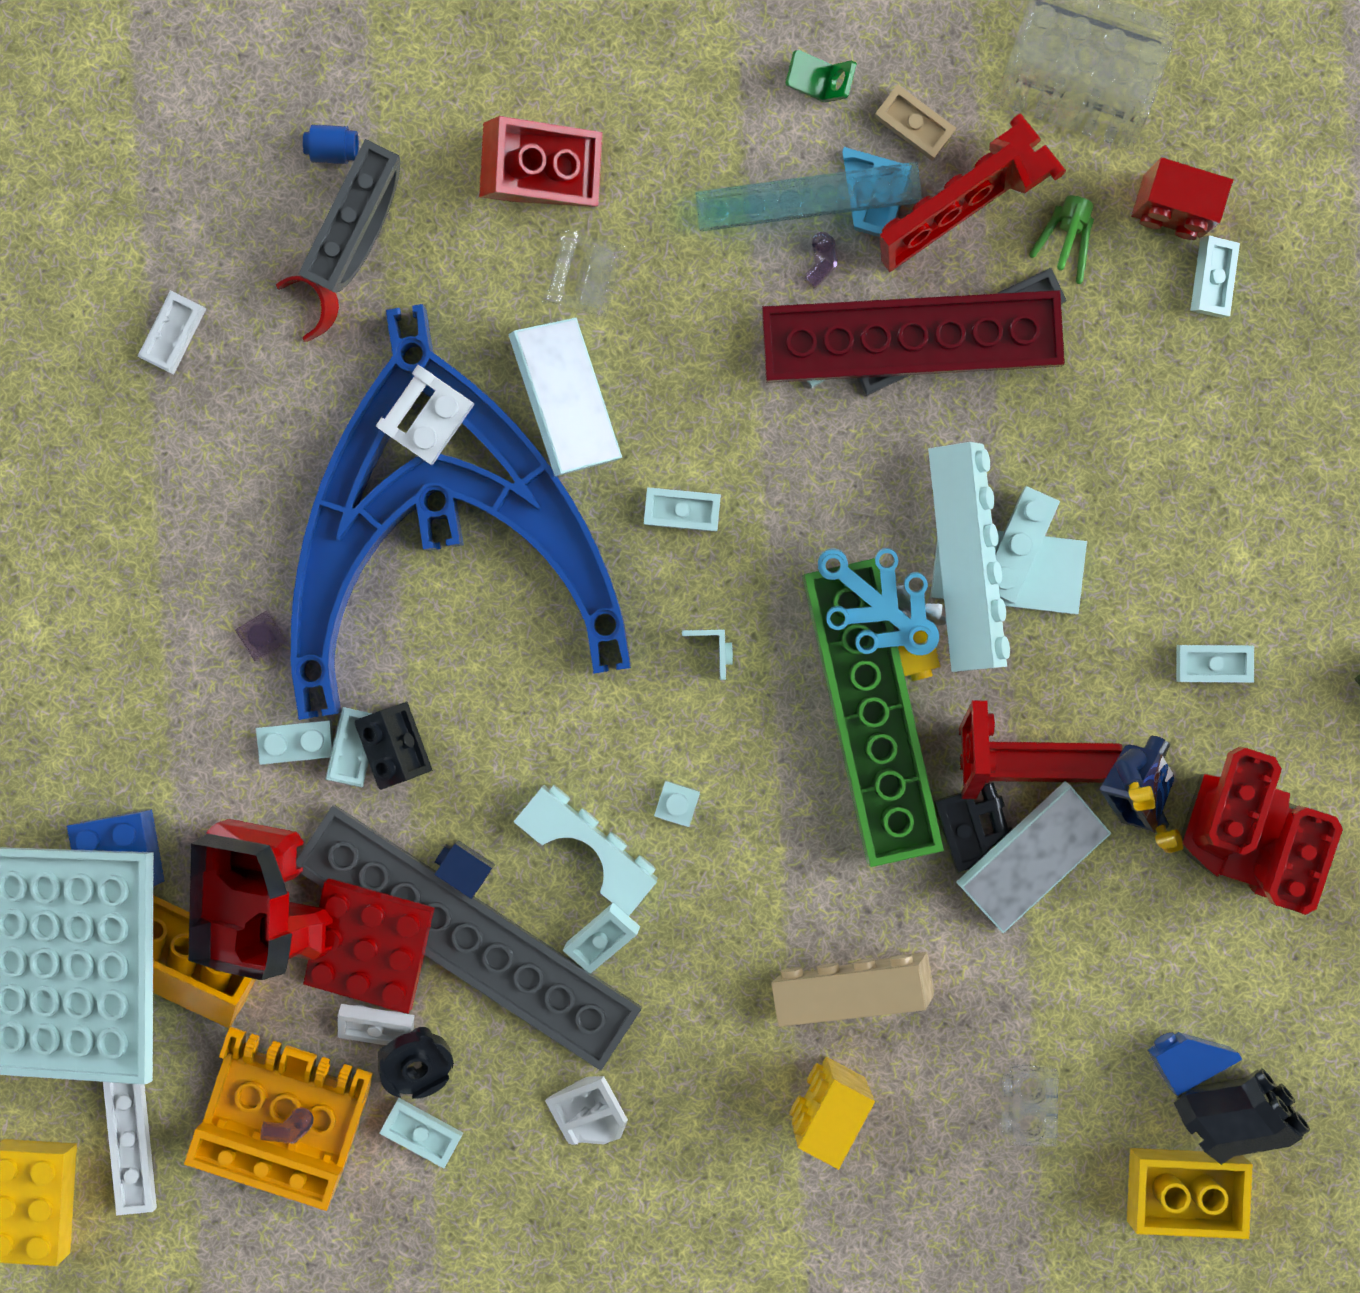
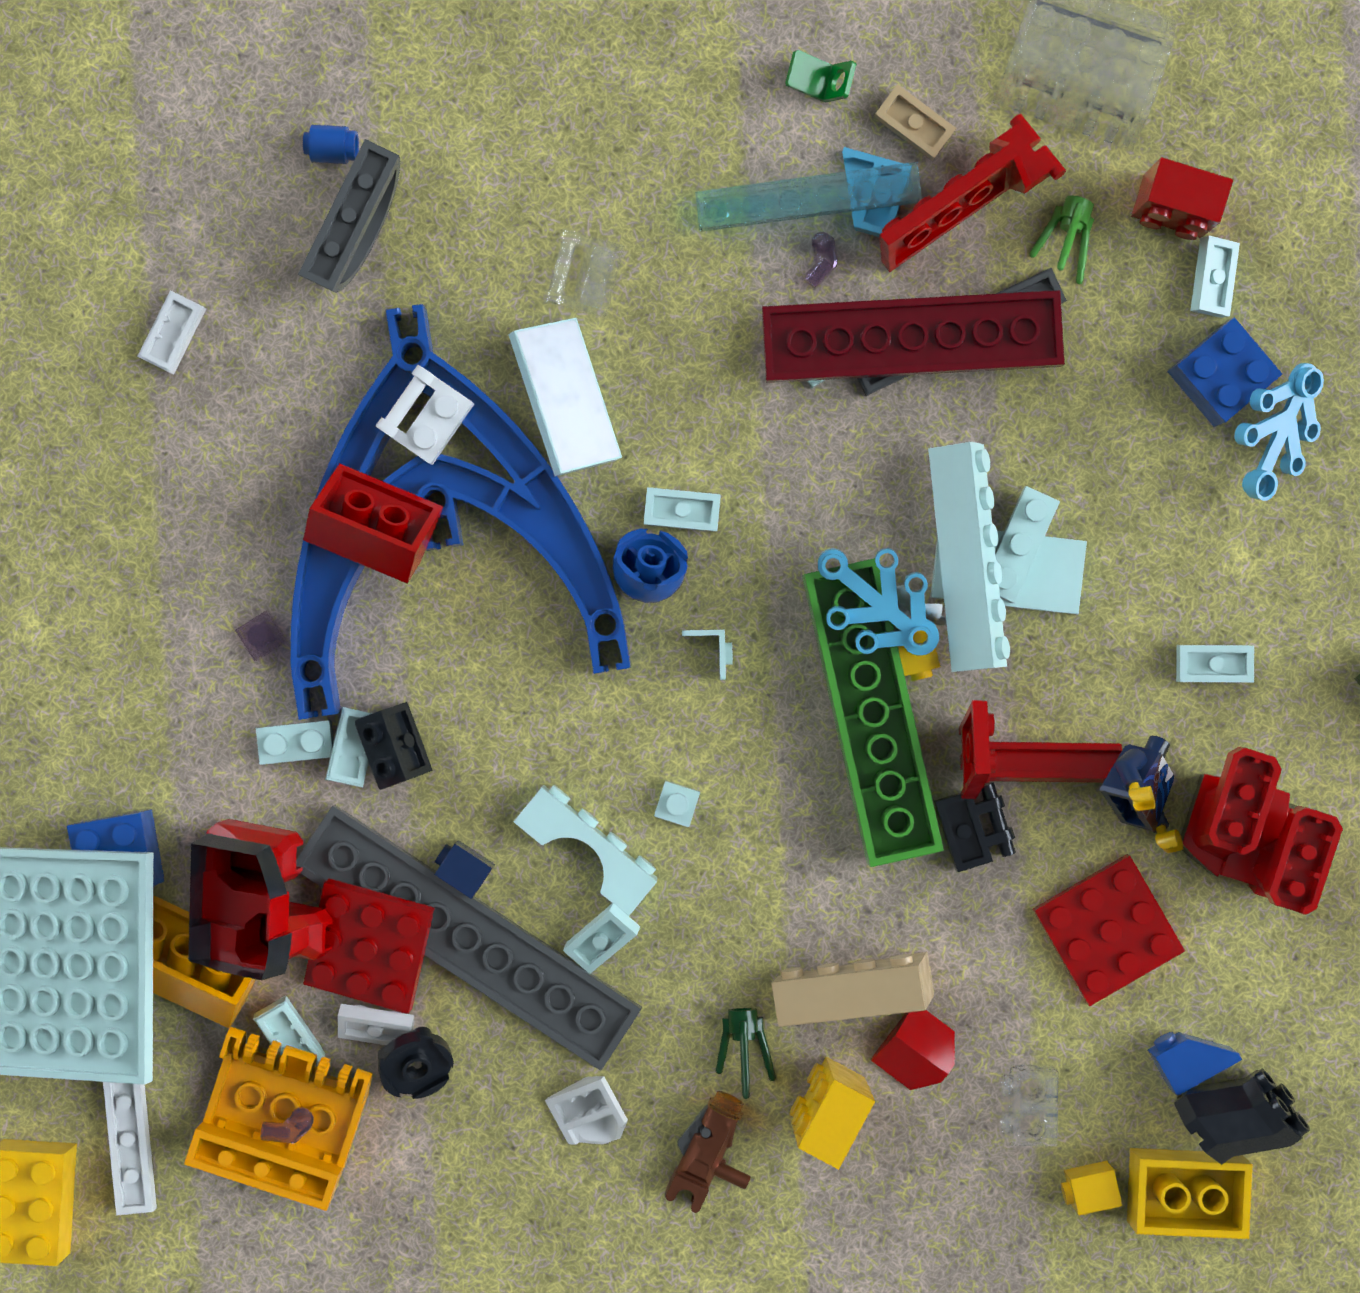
red helmet [276,276,339,342] -> none
light aqua plate [379,1098,463,1168] -> none
red slope [479,116,603,207] -> none
flat silver tile [956,781,1111,933] -> none
none -> light aqua plate [253,996,325,1063]
none -> red slope [303,463,443,584]
none -> blue cylinder [613,529,688,603]
none -> copper piece [665,1091,751,1213]
none -> dark green plant [716,1008,776,1099]
none -> red slope [870,1010,955,1090]
none -> red plate [1032,854,1185,1006]
none -> yellow brick [1061,1161,1122,1216]
none -> blue brick [1167,317,1283,427]
none -> medium azure plant [1234,363,1324,501]

